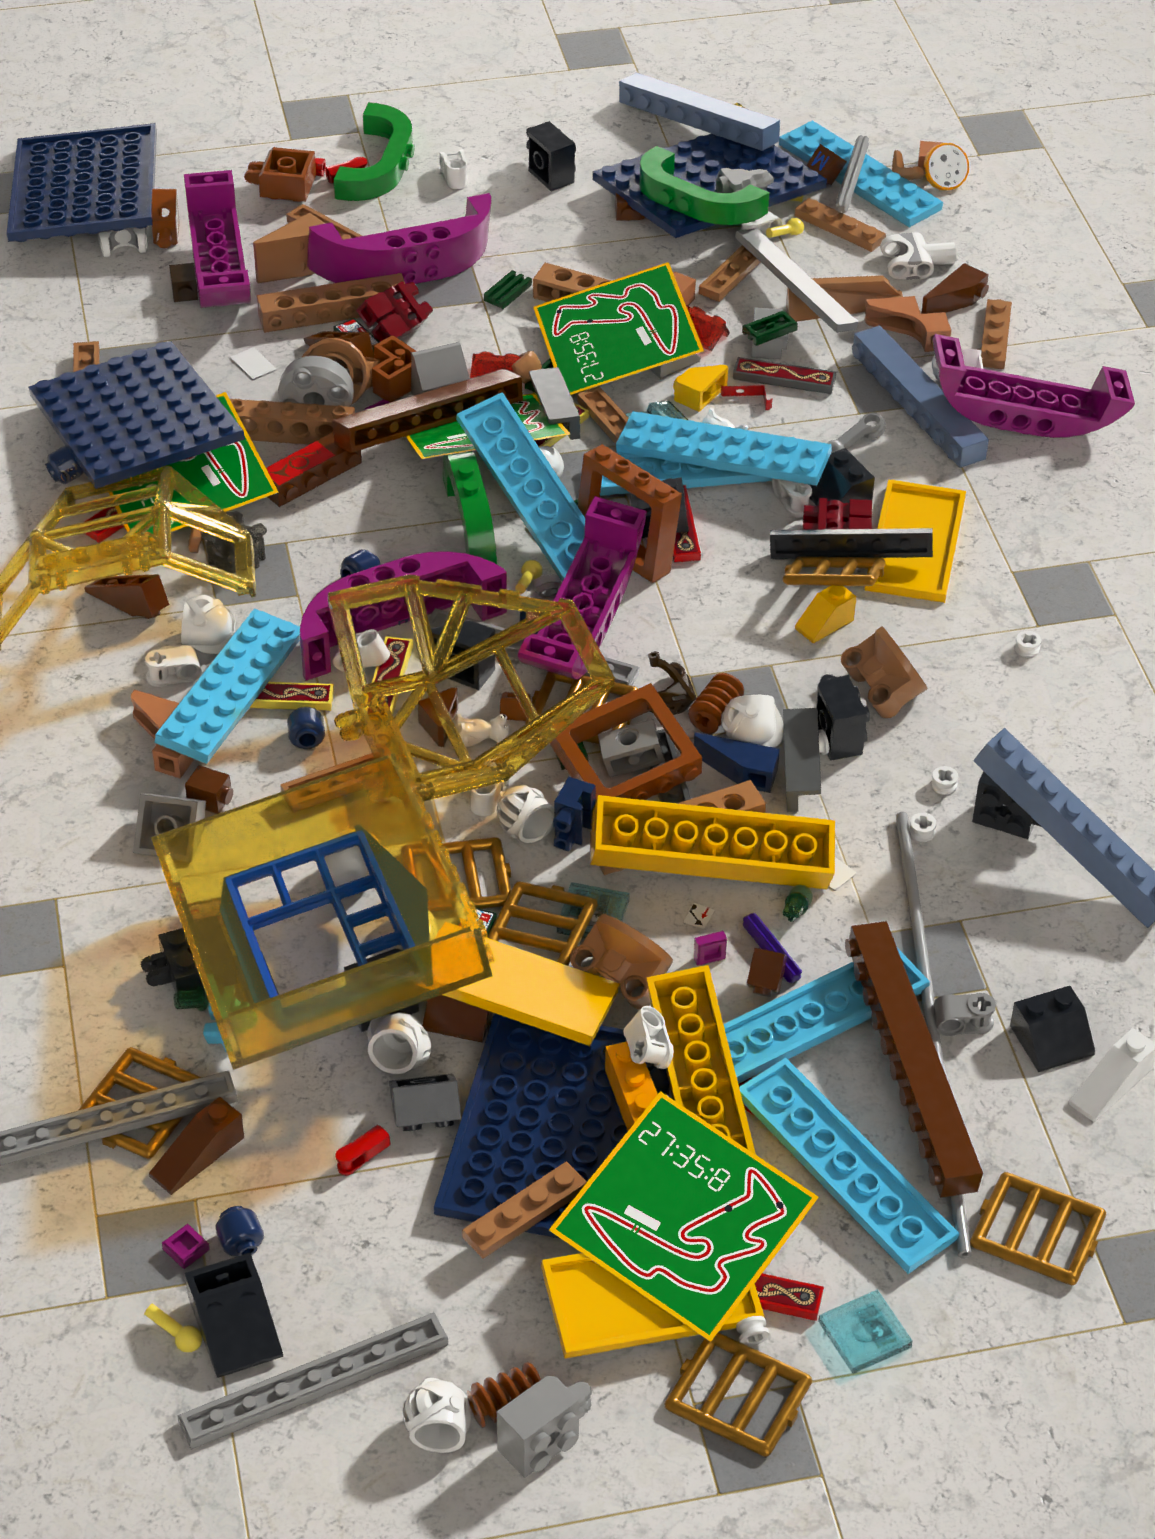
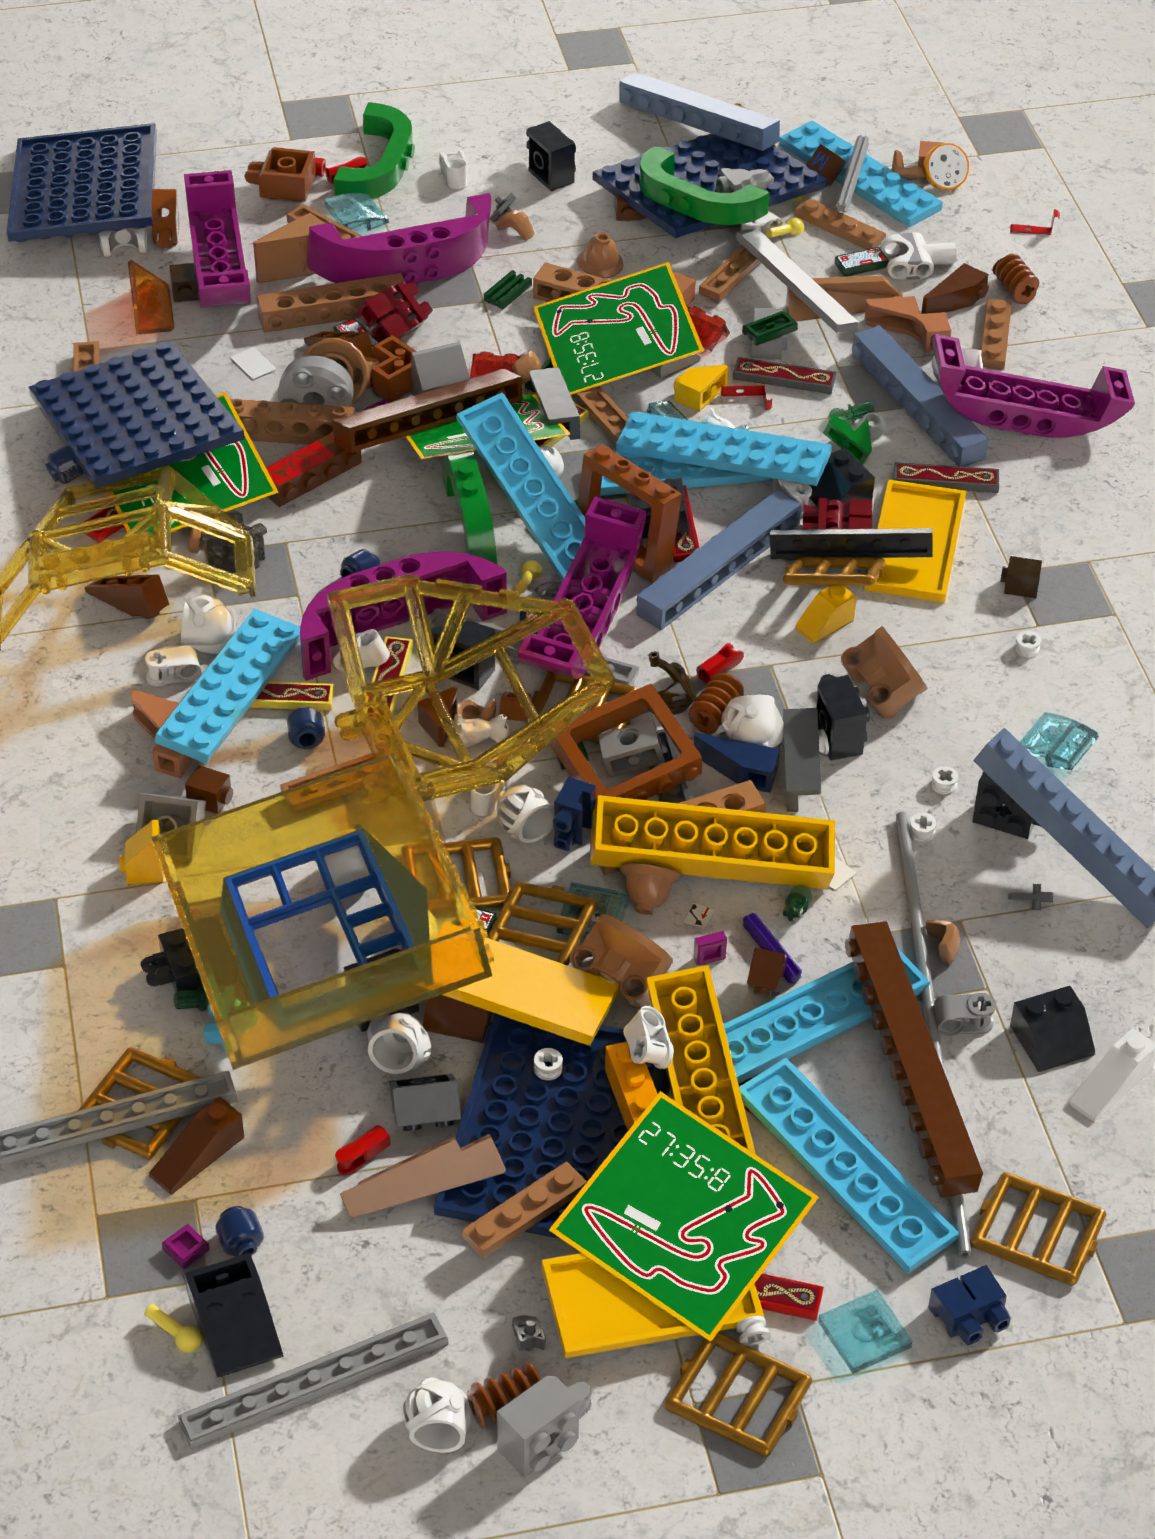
none -> yellow slope [119,820,164,884]
none -> clear orange slope [128,259,175,335]
none -> clear light blue slope [324,193,389,231]
none -> medium nougat wedge [340,1134,506,1218]
none -> medium nougat hair [454,698,496,721]
none -> dark grey piece [490,193,516,221]
none -> medium nougat hair [495,210,535,240]
none -> dark grey piece [512,1315,546,1351]
none -> white bush [534,1048,563,1080]
none -> medium nougat hat [577,232,623,278]
none -> medium nougat hat [620,863,682,915]
none -> sand blue brick [636,490,801,630]
none -> red bar [696,643,744,684]
none -> green slope [823,415,872,465]
none -> clear green axle [828,401,875,424]
none -> tile [834,247,889,277]
none -> tile [894,462,999,493]
none -> medium nougat hair [926,920,960,965]
none -> dark blue hips [928,1265,1011,1346]
none -> dark orange piece [992,253,1040,304]
none -> dark brown brick [1000,556,1042,598]
none -> dark grey piece [1008,884,1053,910]
none -> red piece [1010,209,1060,235]
none -> clear light blue slope [1020,712,1099,770]

